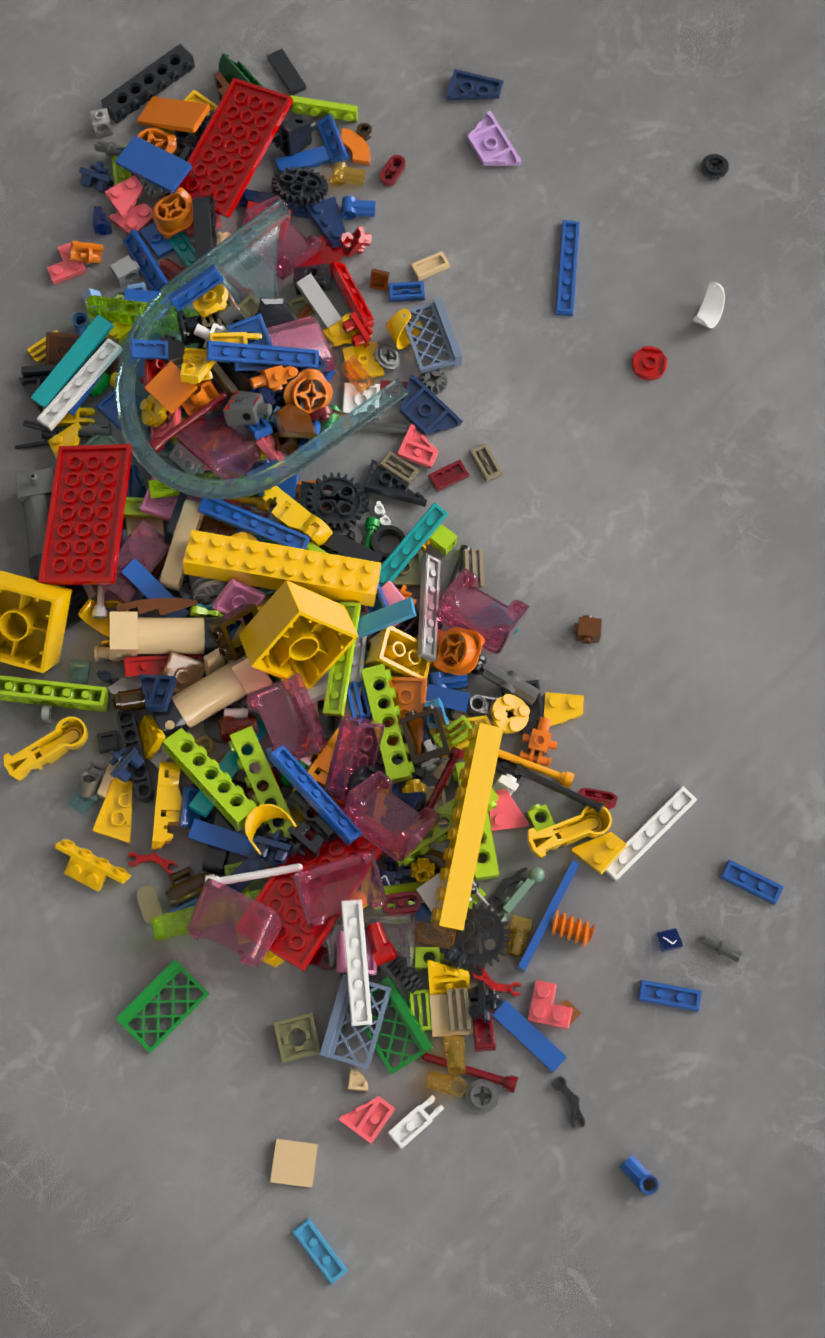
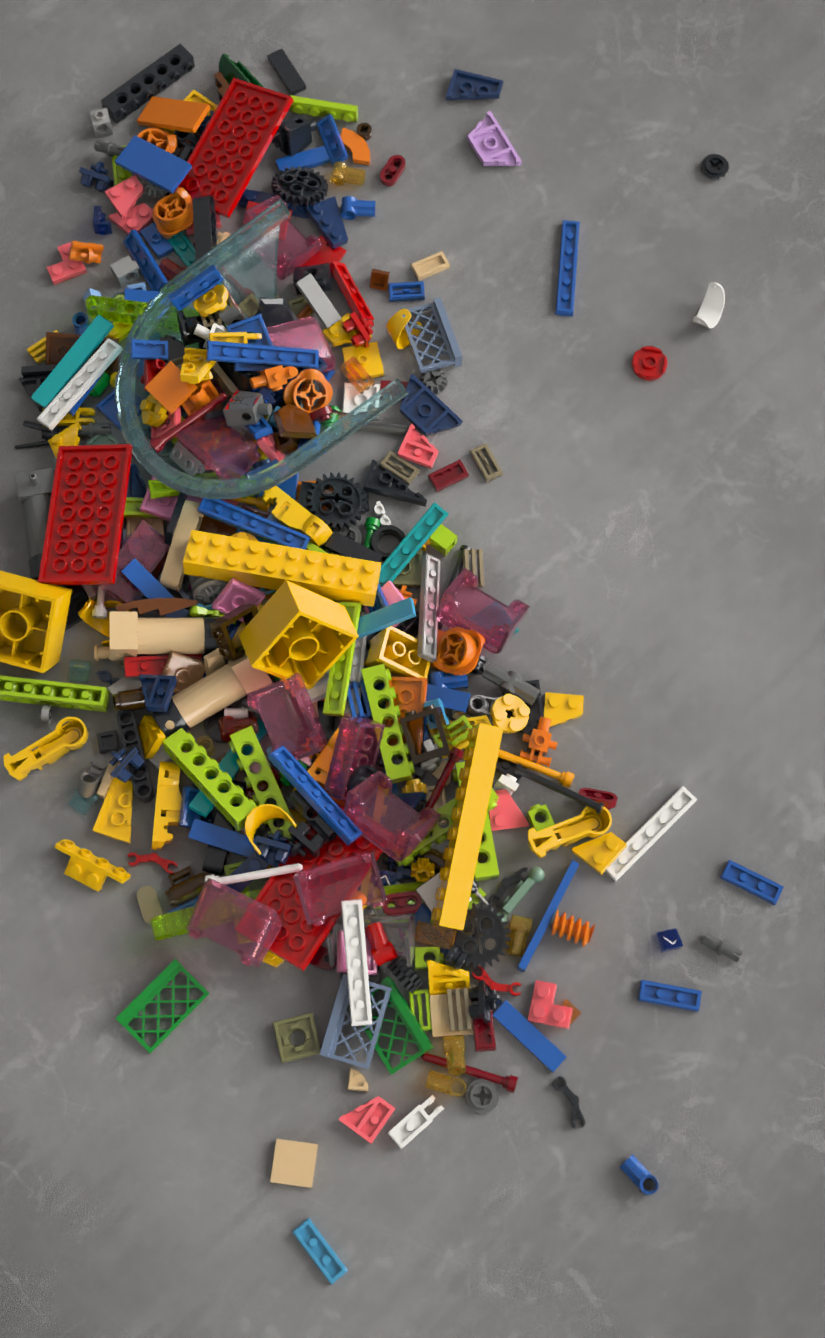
red hips [340,226,371,257] -> none
dark grey gear [373,344,401,371] -> none
reddish brown brick [573,615,602,644] -> none

